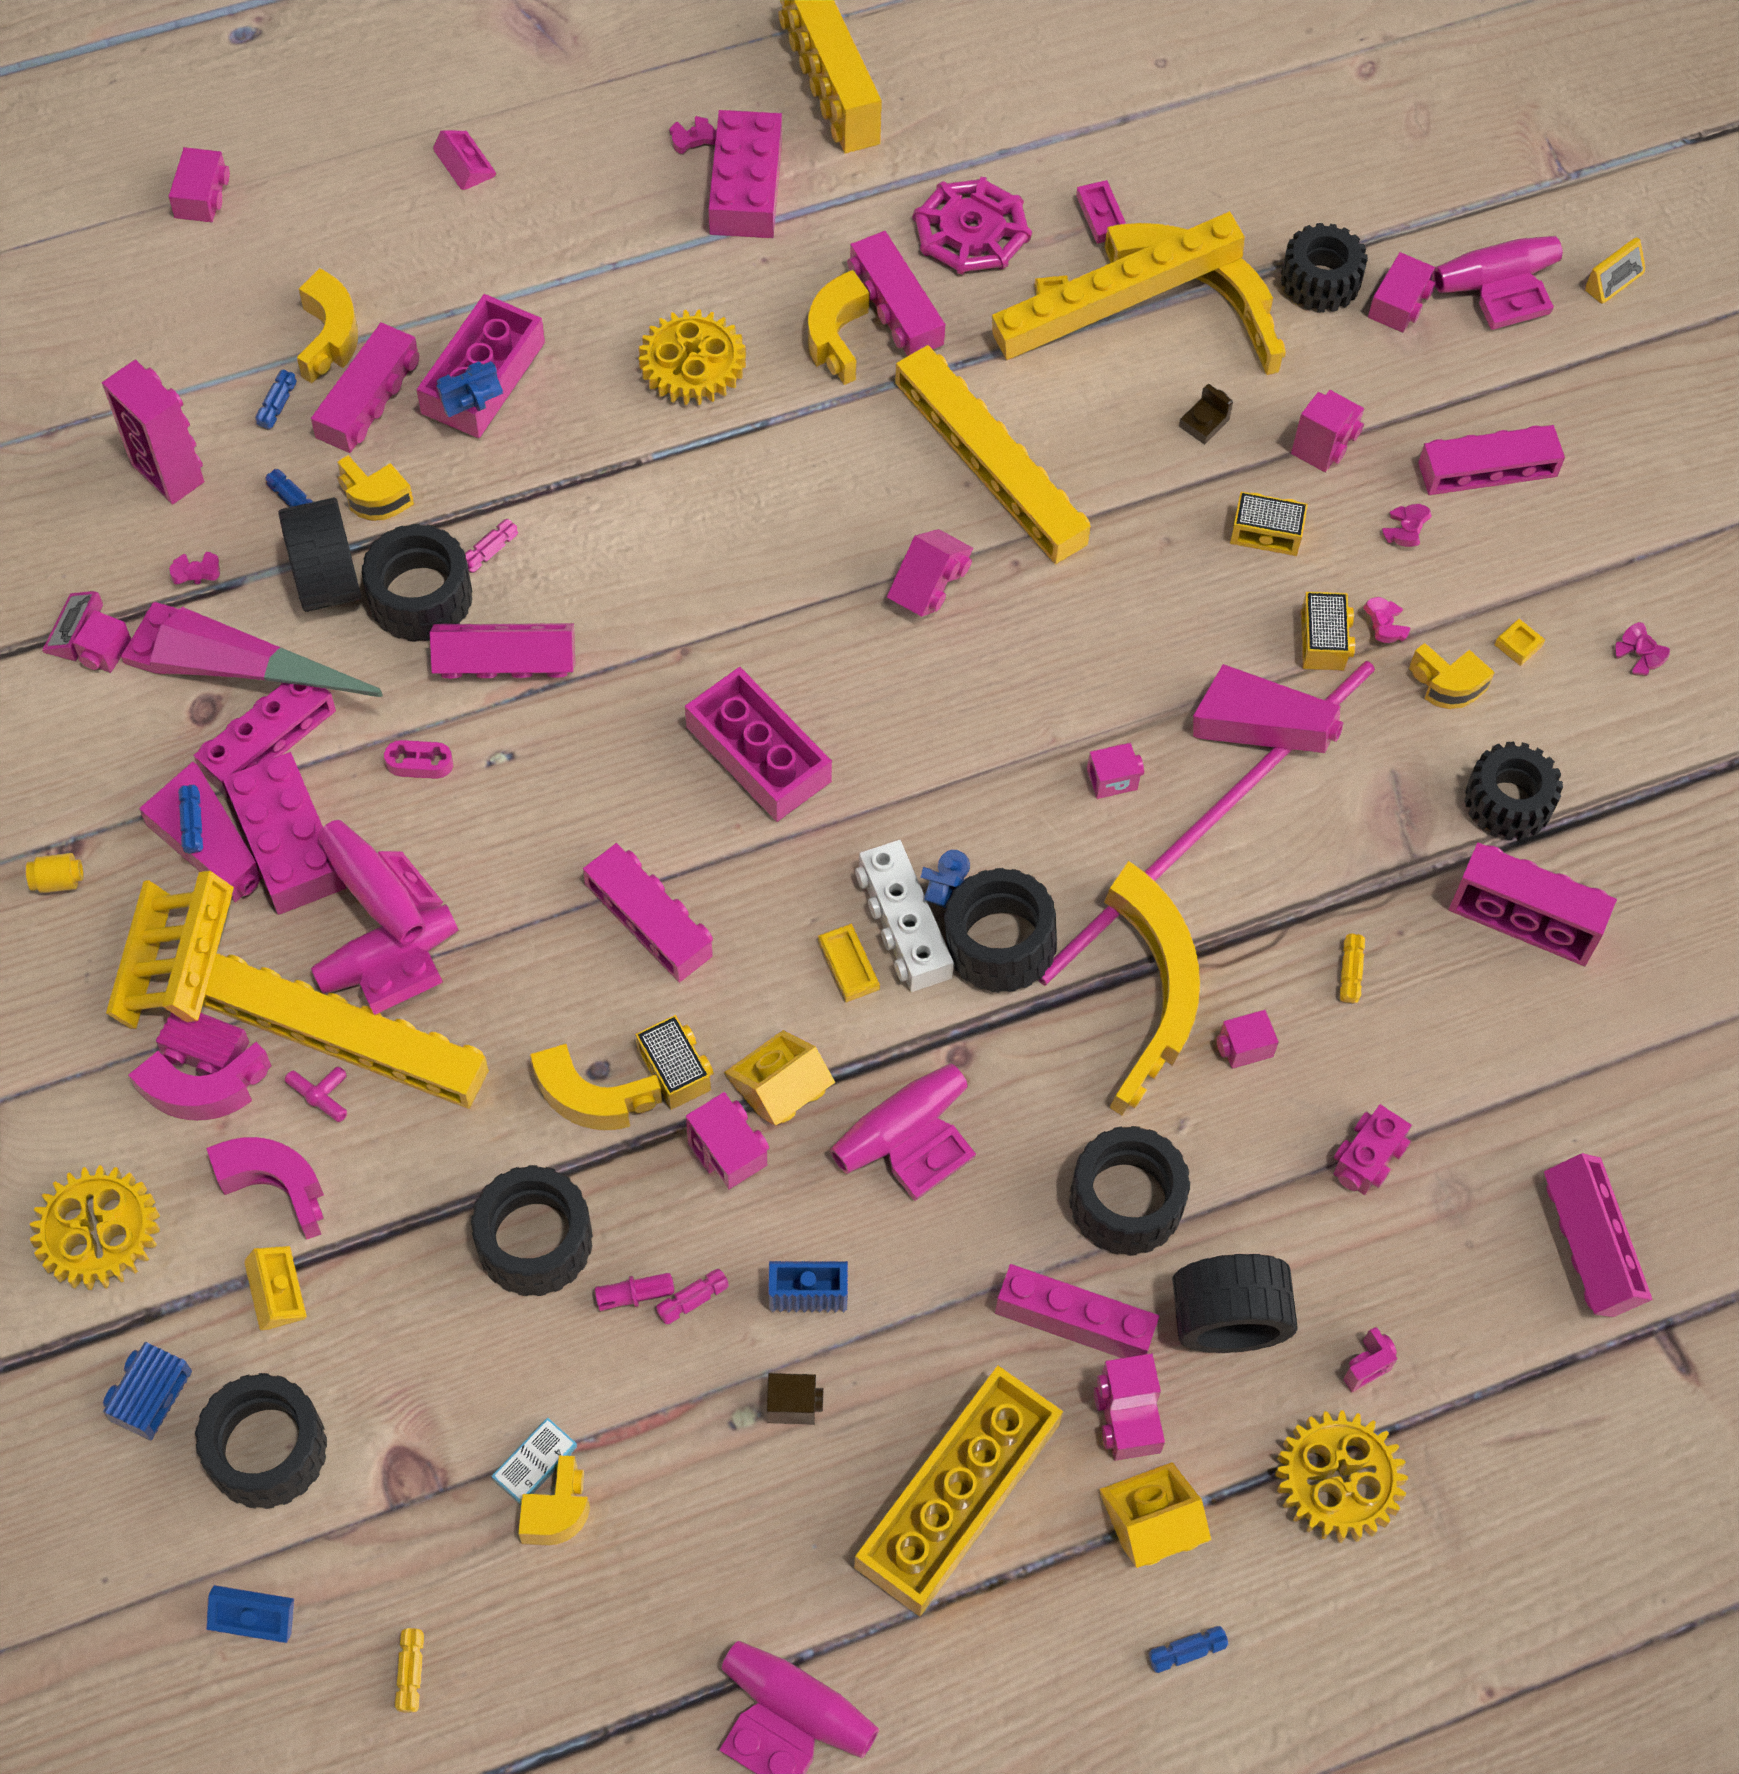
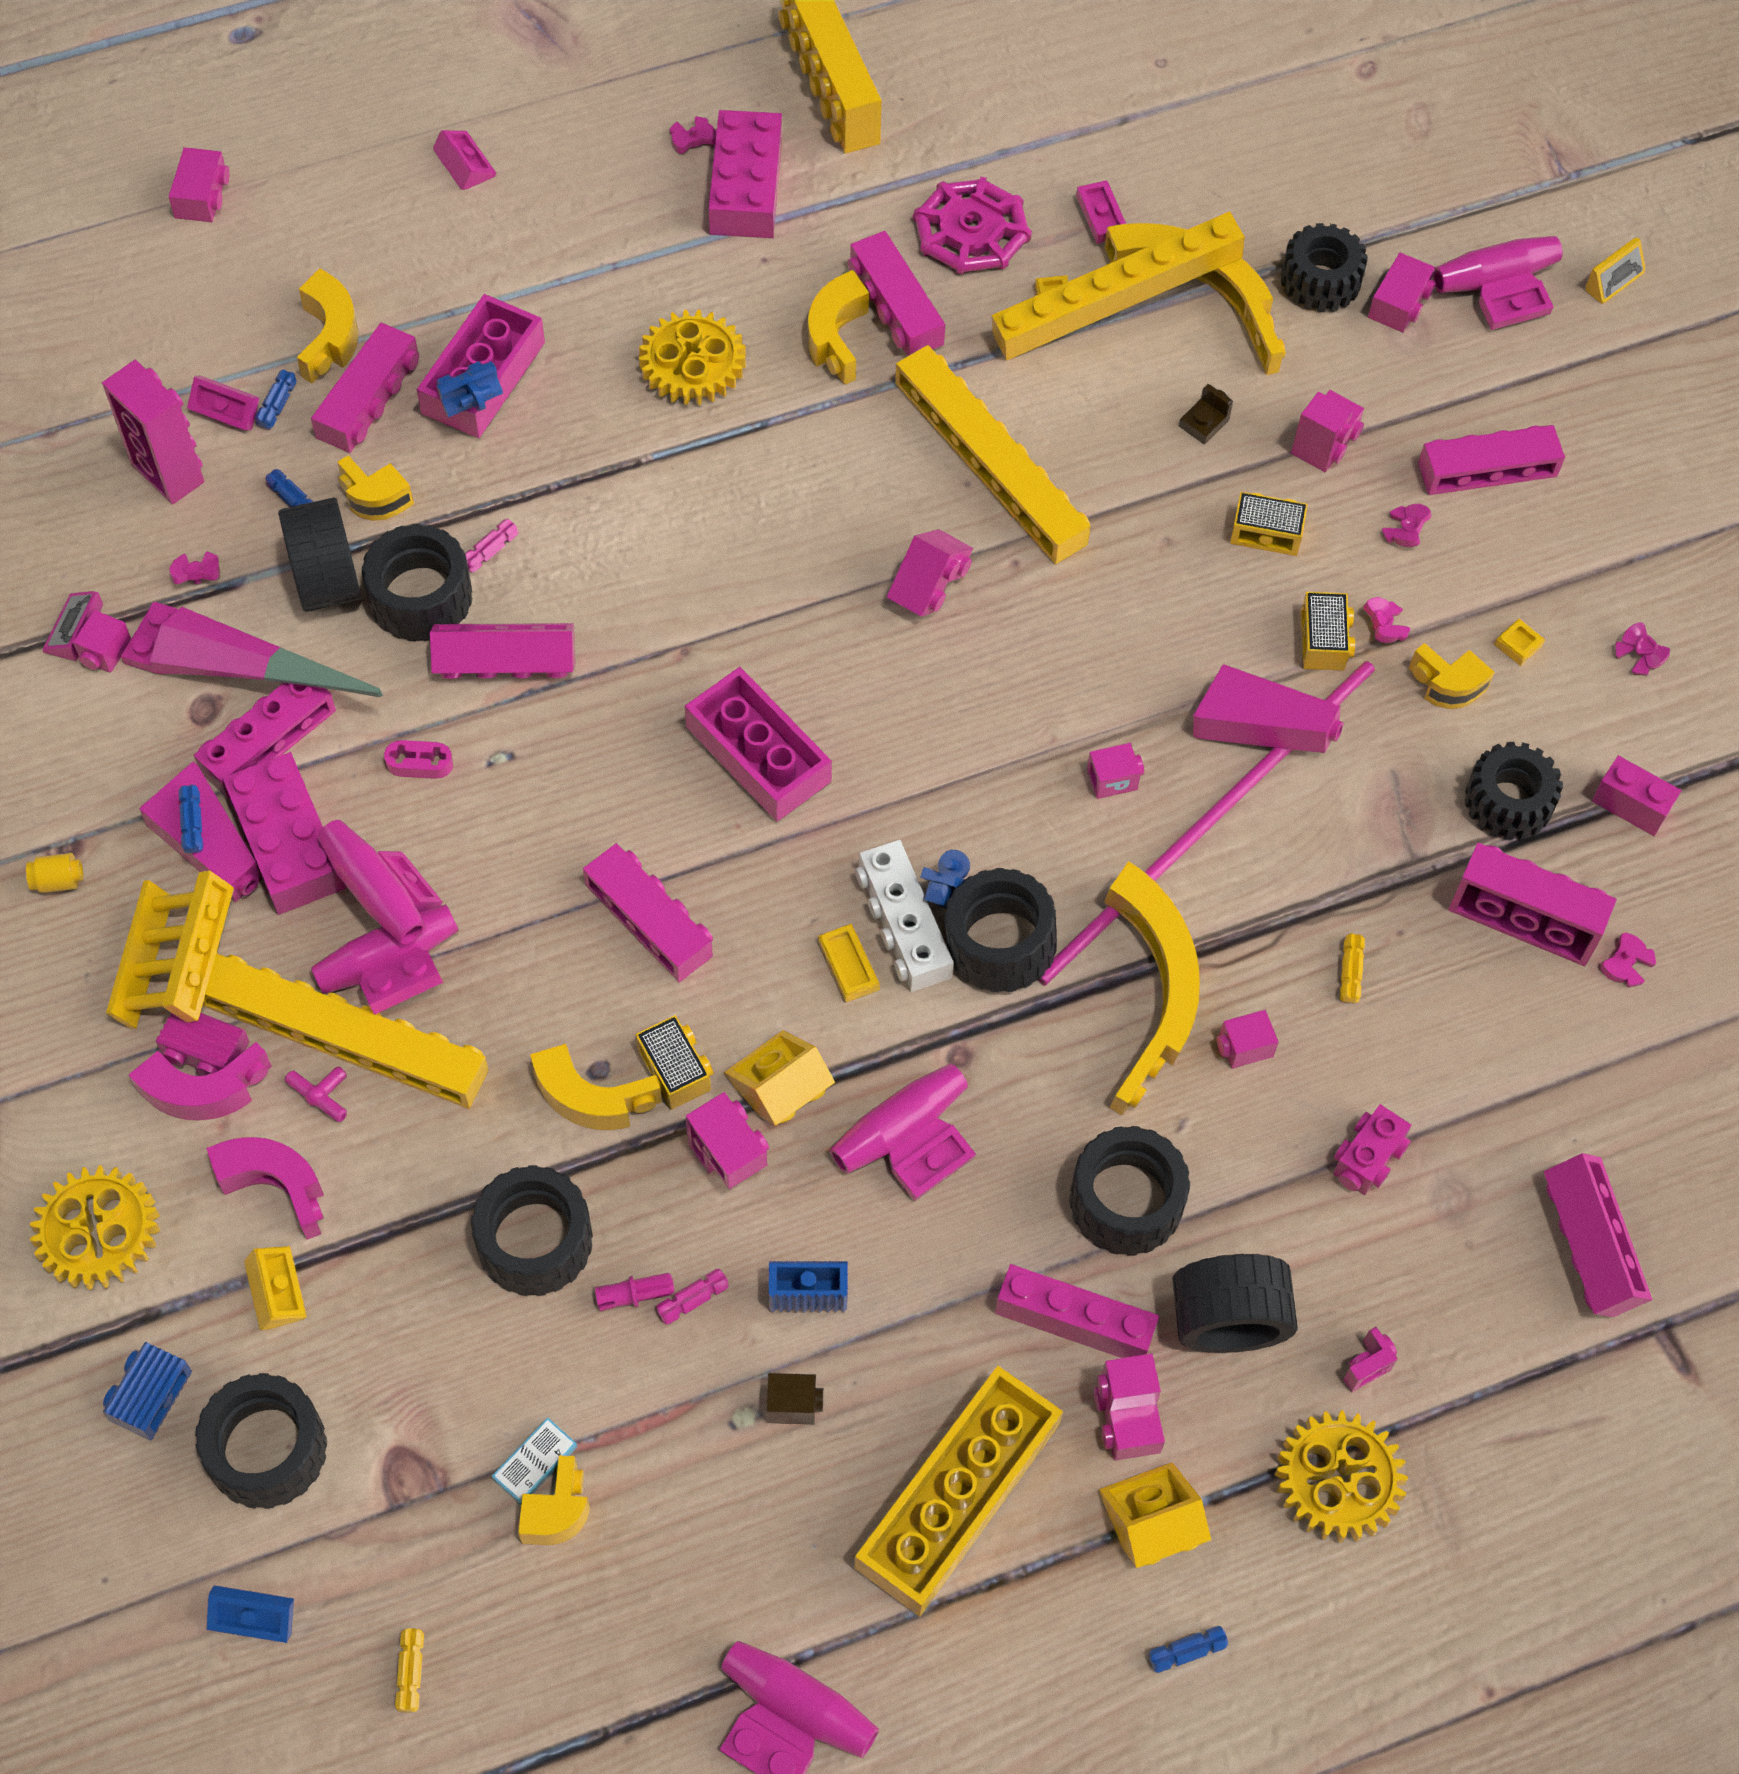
none -> dark pink plate [187,375,260,430]
none -> dark pink brick [1591,755,1682,837]
none -> dark pink piece [1600,932,1656,988]

